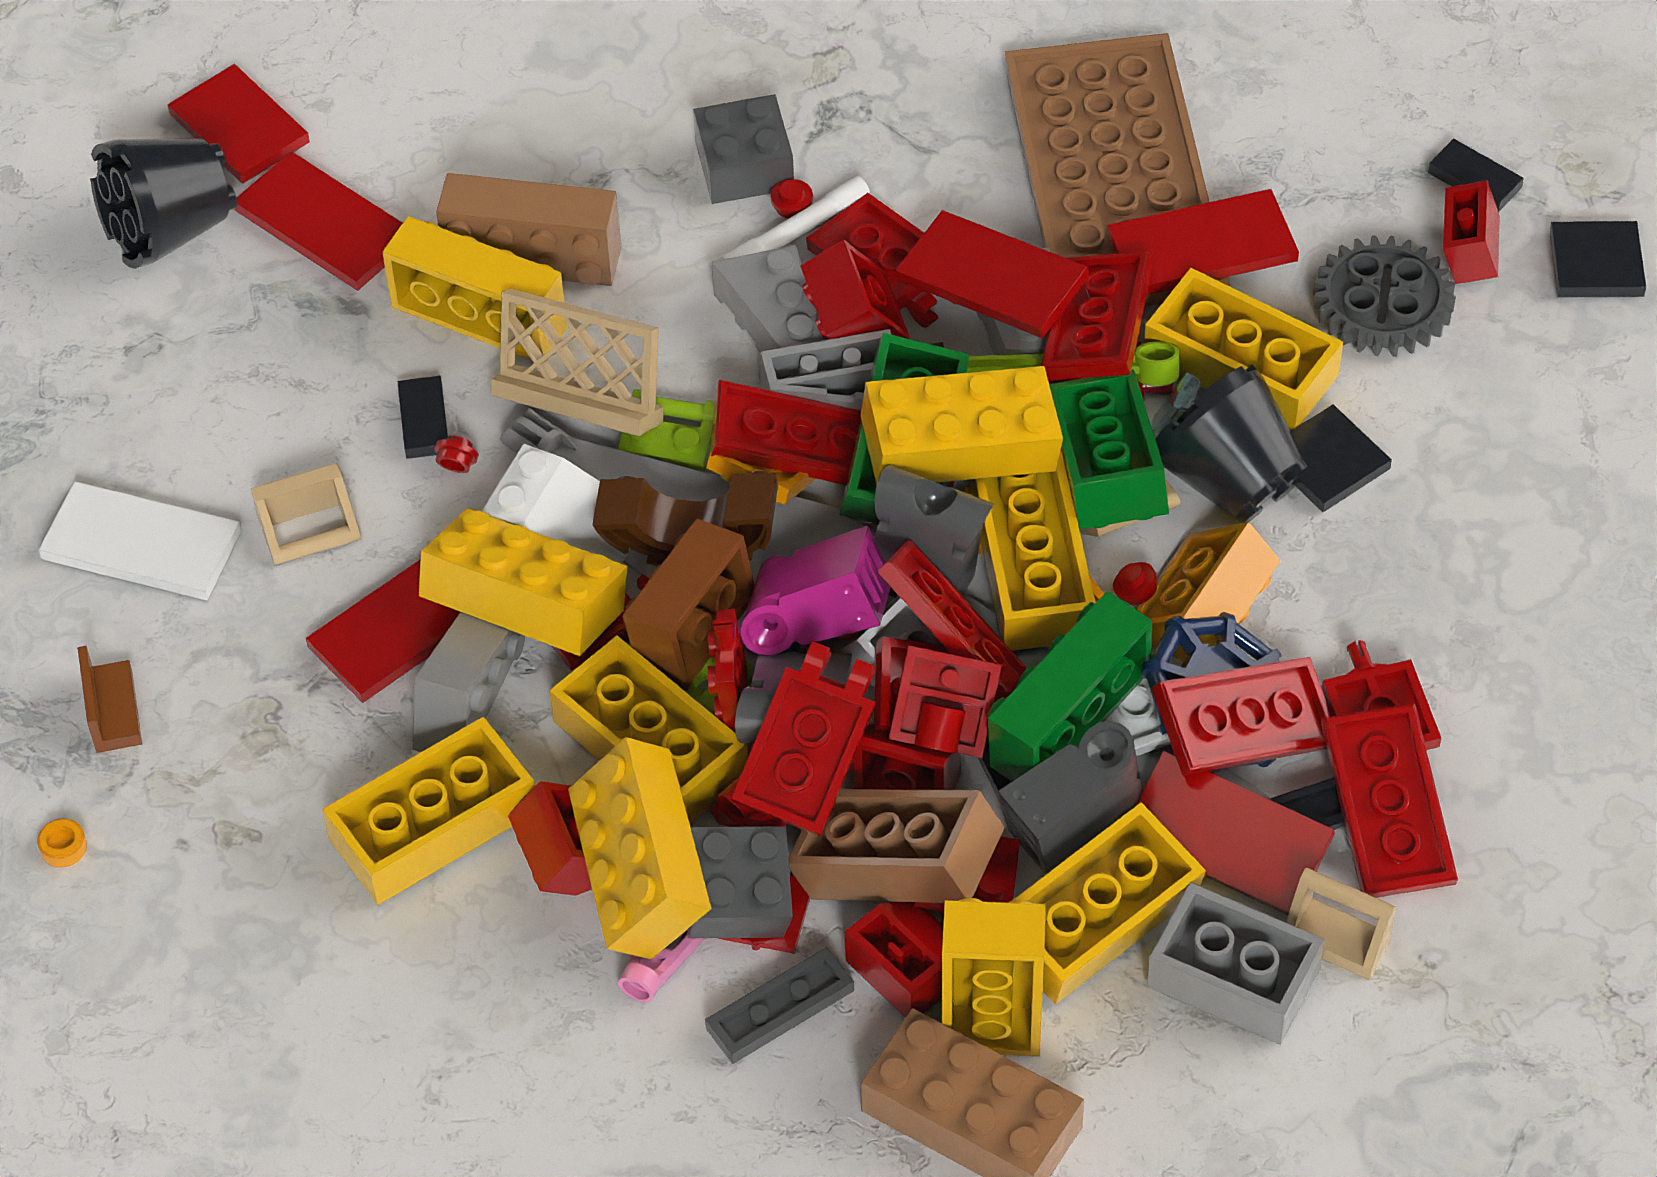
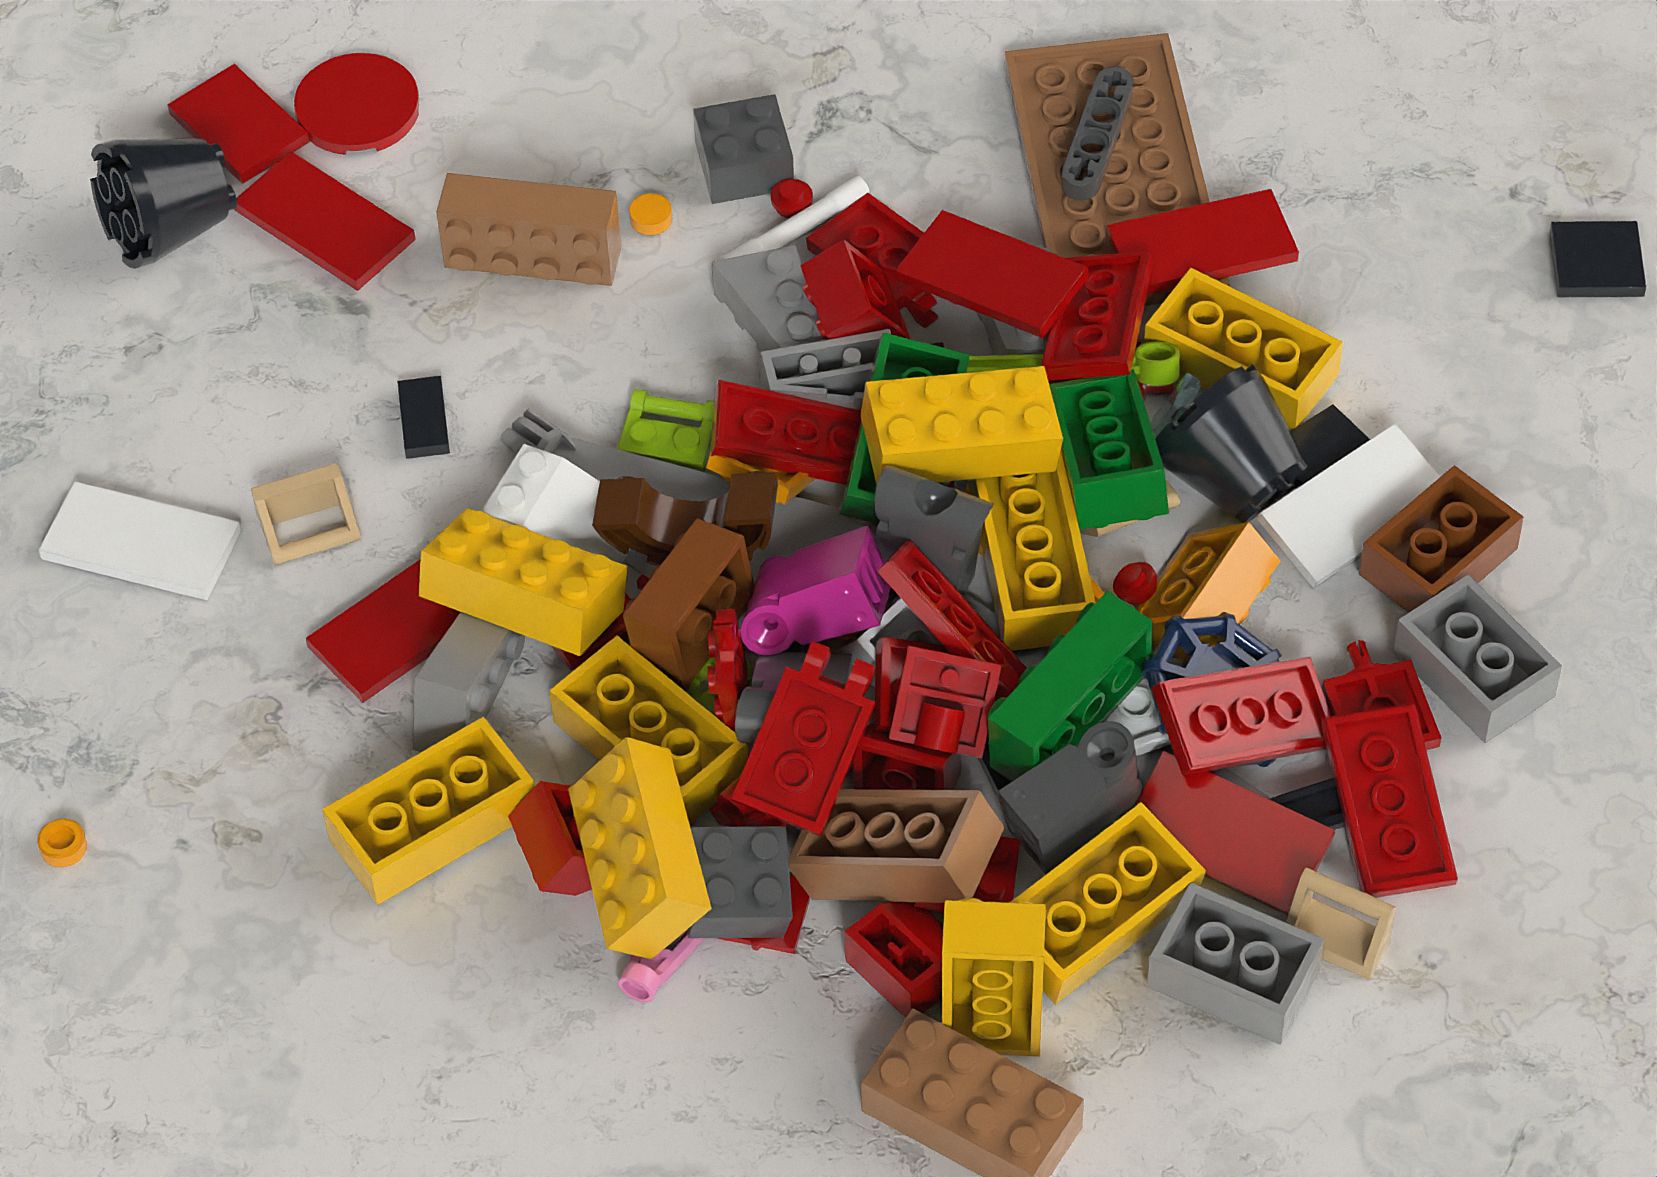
dark orange panel [77,646,143,753] -> none
yellow brick [383,216,567,360] -> none
red plate [434,435,479,473] -> none
tan fence [491,288,663,436] -> none
dark grey plate [705,947,854,1064] -> none
dark grey gear [1313,235,1456,357] -> none
black tile [1428,138,1524,212] -> none
red brick [1443,180,1500,284] -> none
none -> red tile [294,53,419,155]
none -> light orange tile [629,193,672,235]
none -> dark grey beam [1062,67,1133,200]
none -> white tile [1257,423,1440,588]
none -> dark orange brick [1359,465,1524,613]
none -> light grey brick [1393,574,1562,743]

